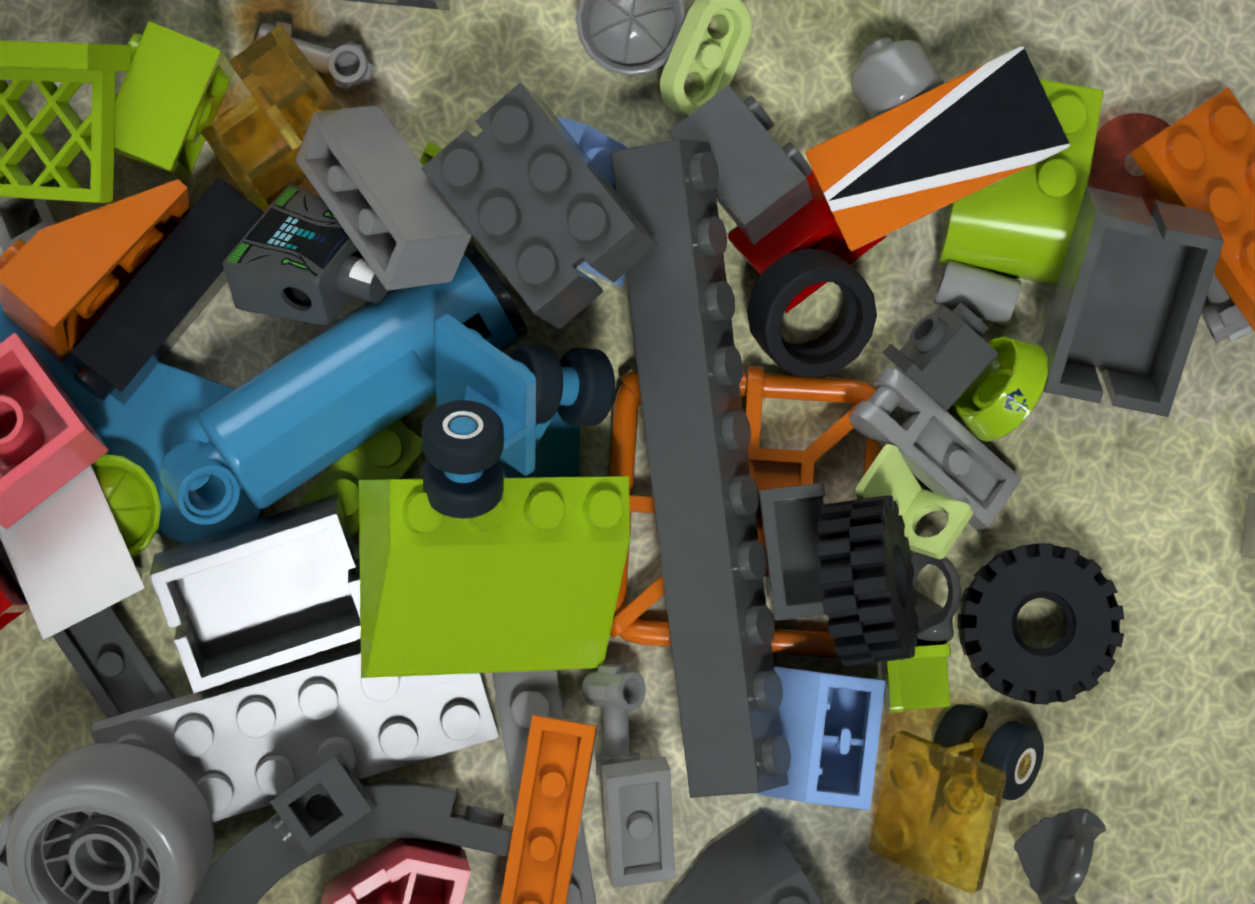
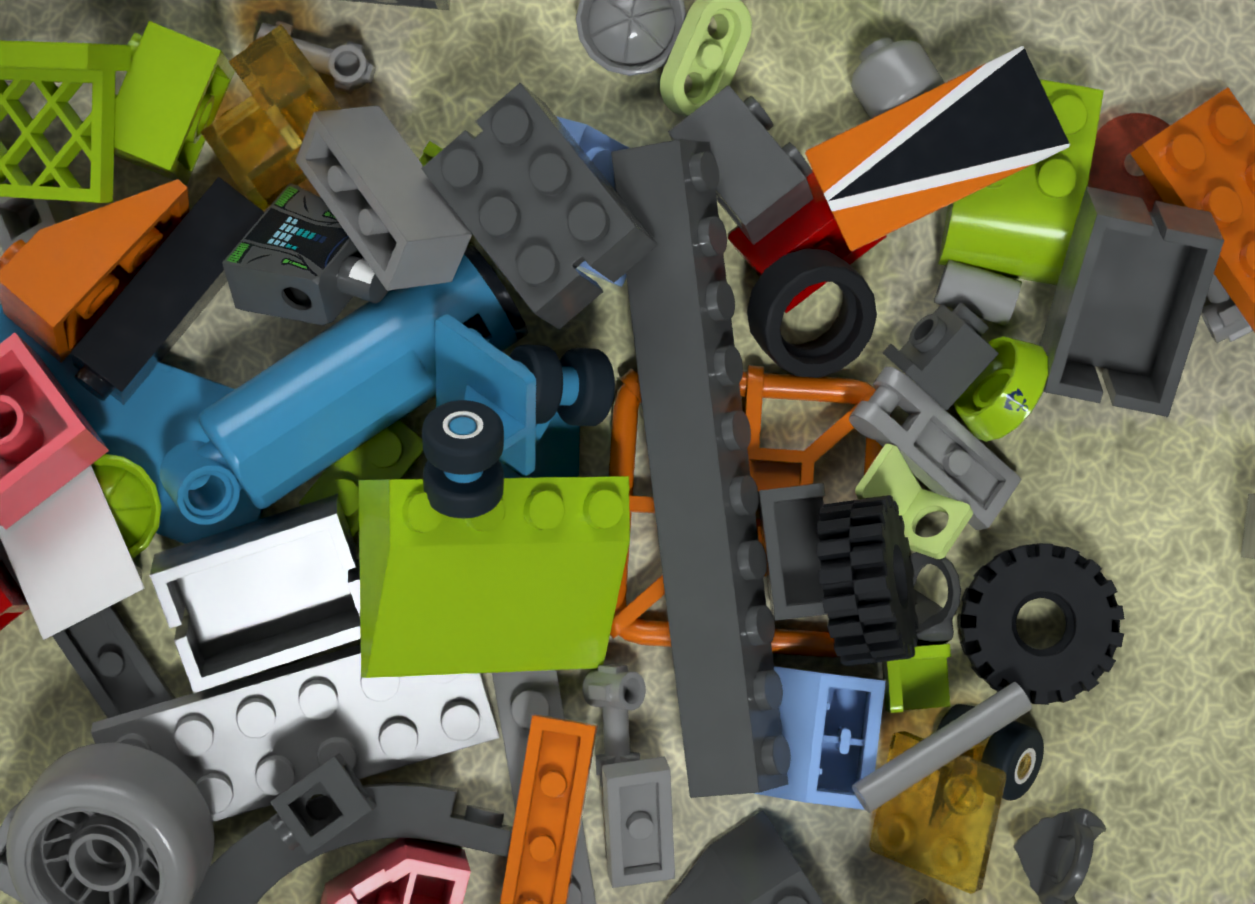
none -> light grey piece [852,682,1032,813]

